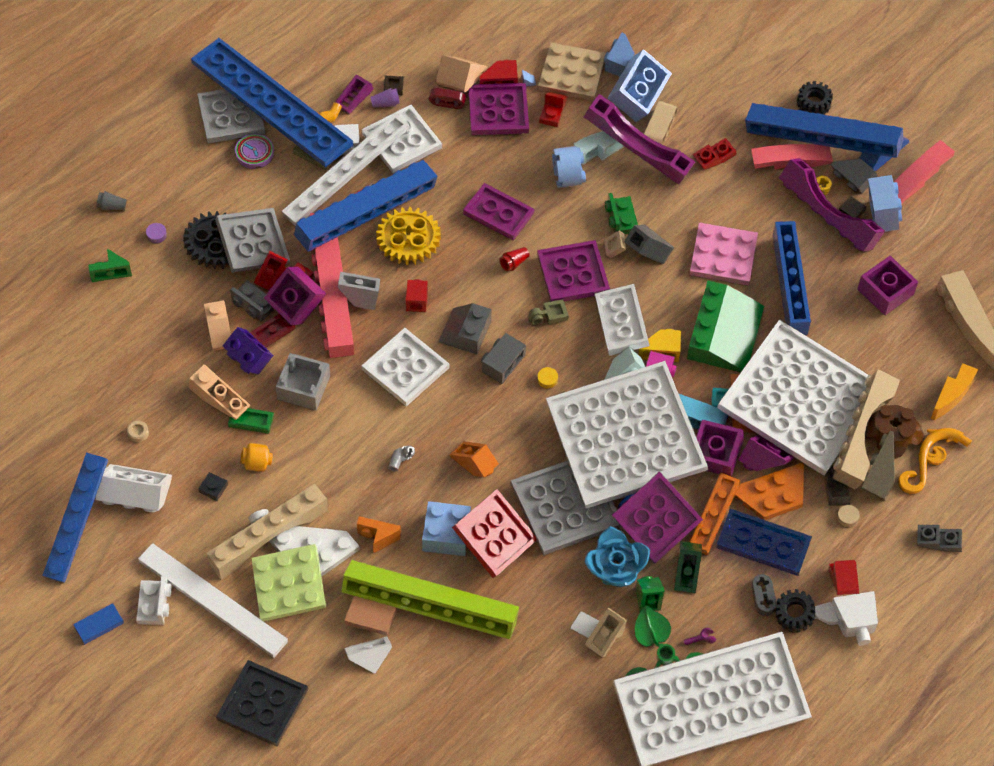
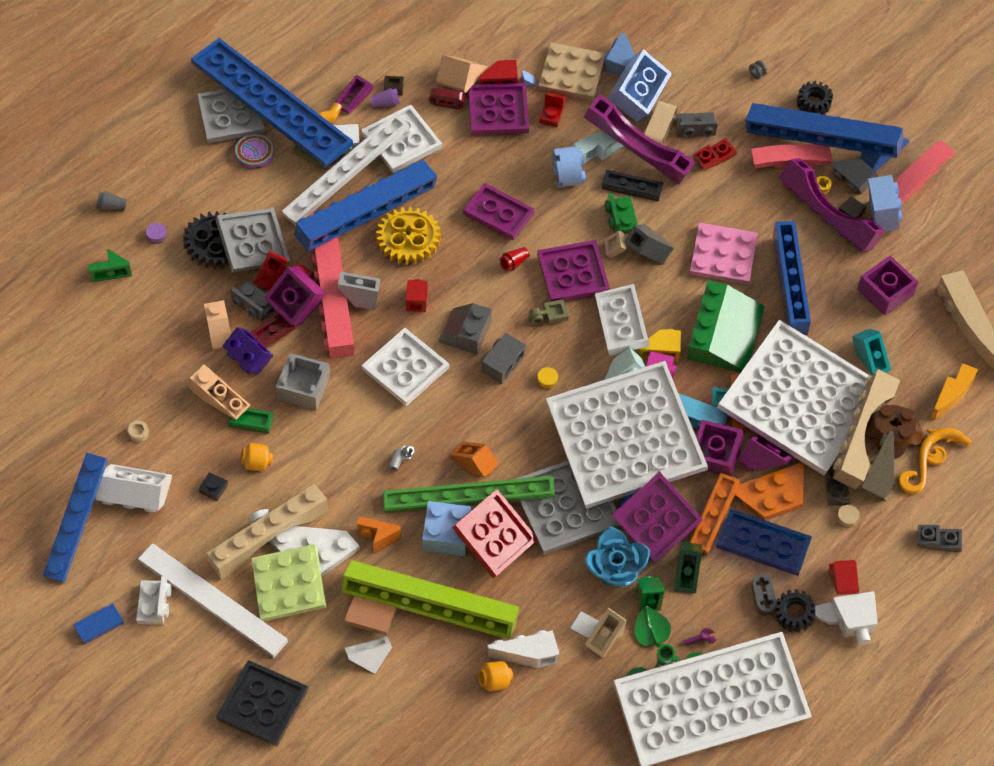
none -> bright green tile [383,476,555,513]
none -> light orange head [478,661,513,692]
none -> white slope [488,630,560,668]
none -> black tile [602,170,664,202]
none -> dark grey bracket [675,112,718,137]
none -> dark grey bush [749,60,767,79]
none -> teal slope [852,329,891,375]

